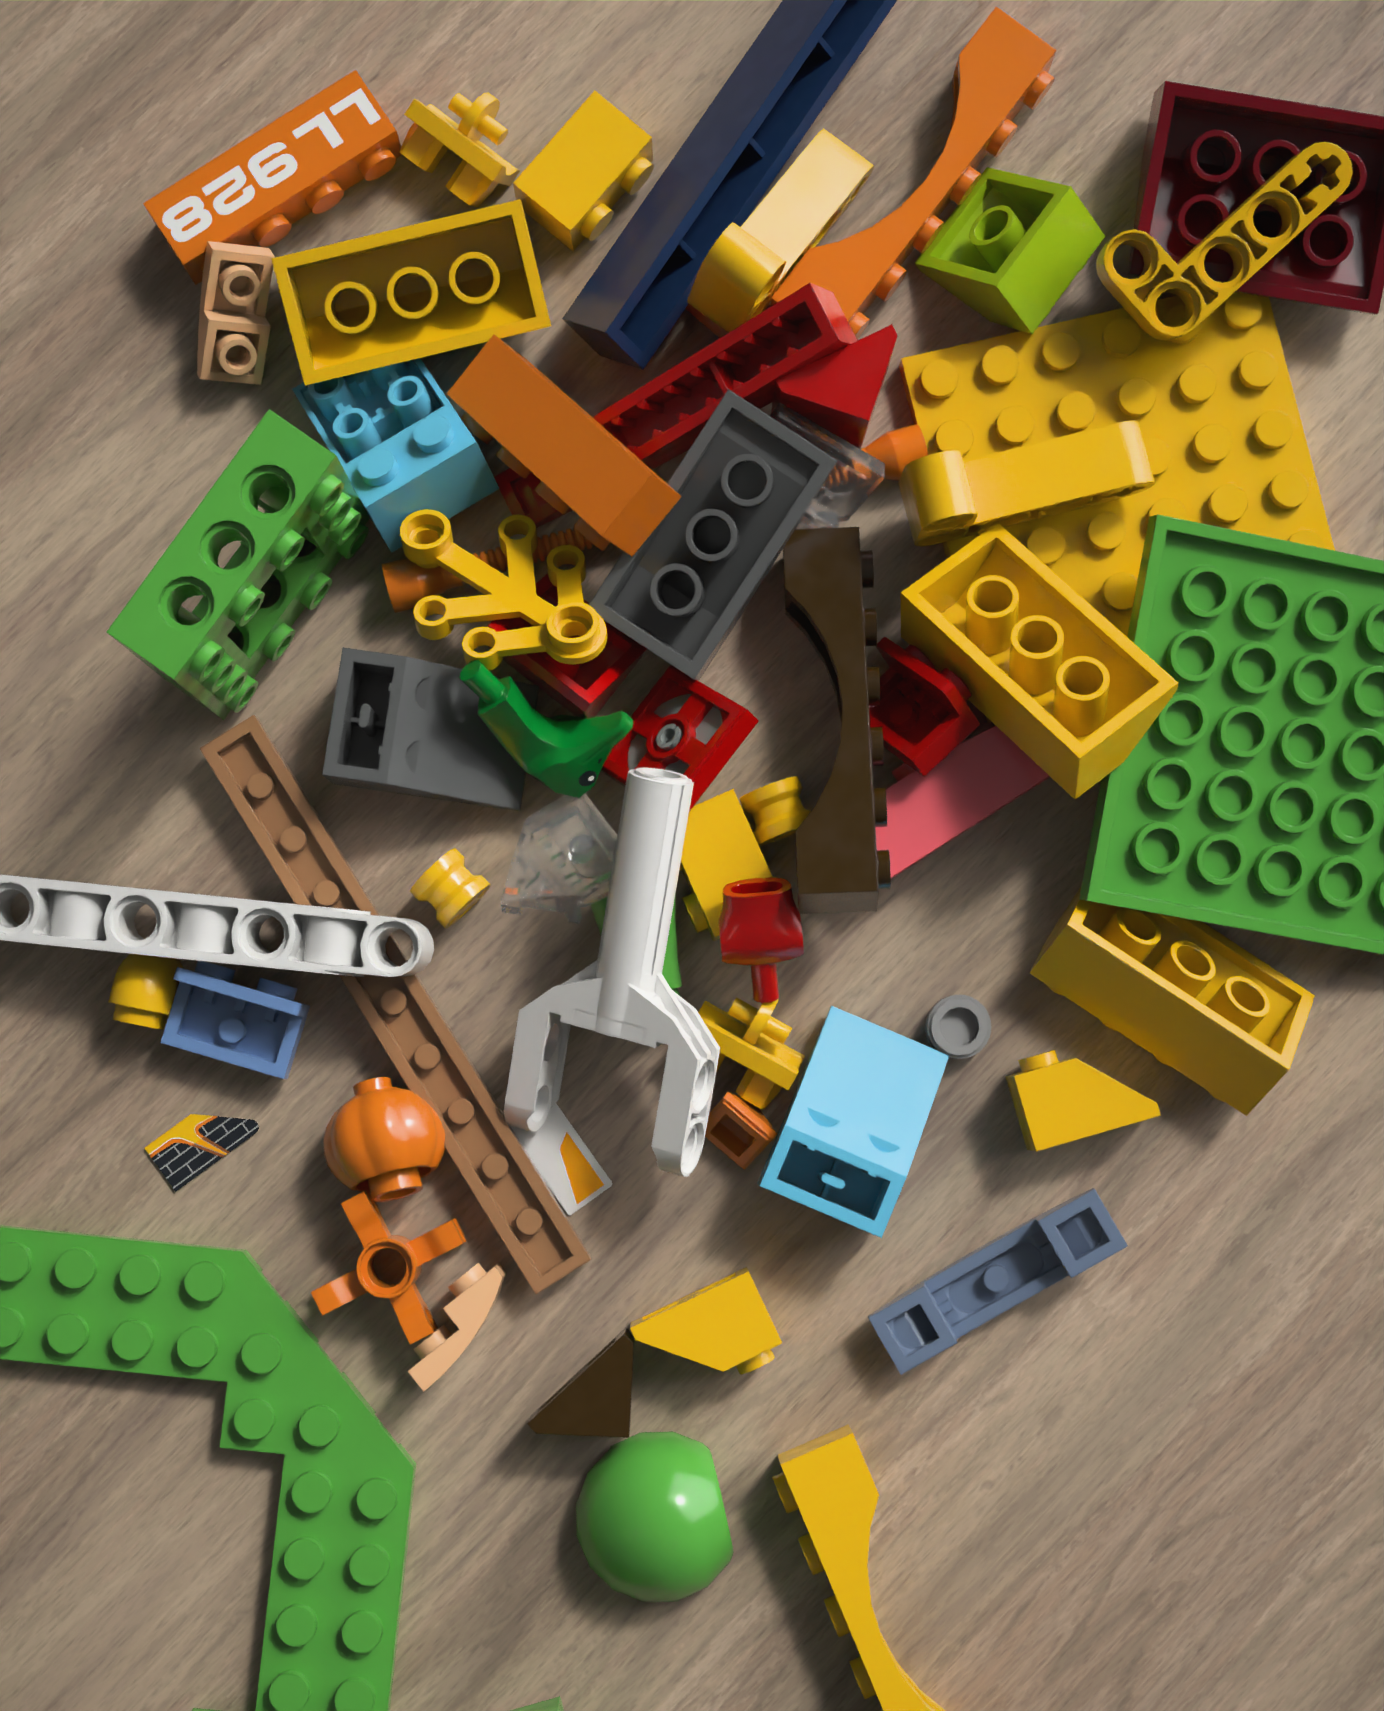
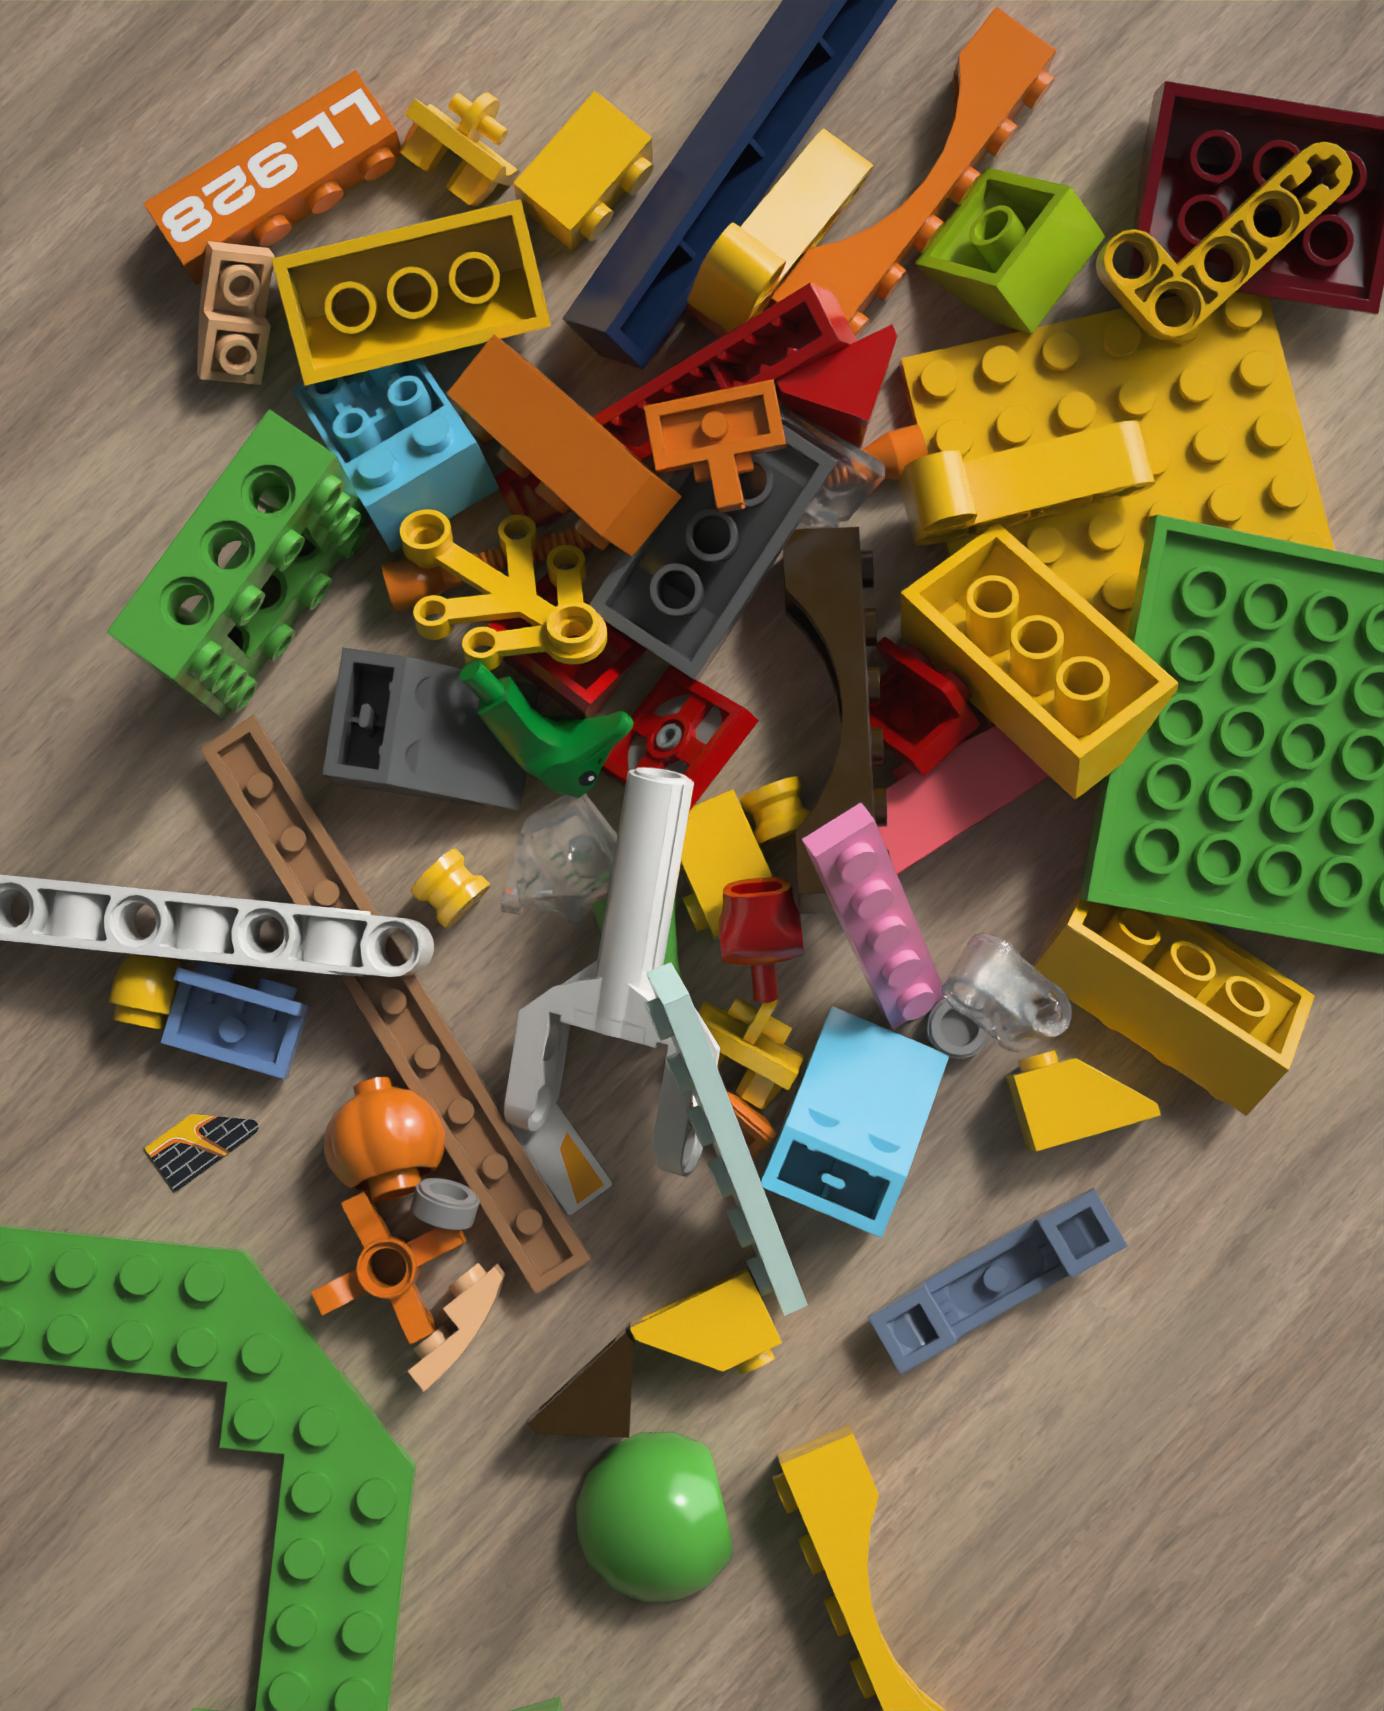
none -> light grey tile [410,1178,480,1230]
none -> orange hinge [644,379,787,513]
none -> light aqua plate [644,962,808,1316]
none -> bright pink plate [802,803,947,1030]
none -> clear piece [942,933,1072,1053]

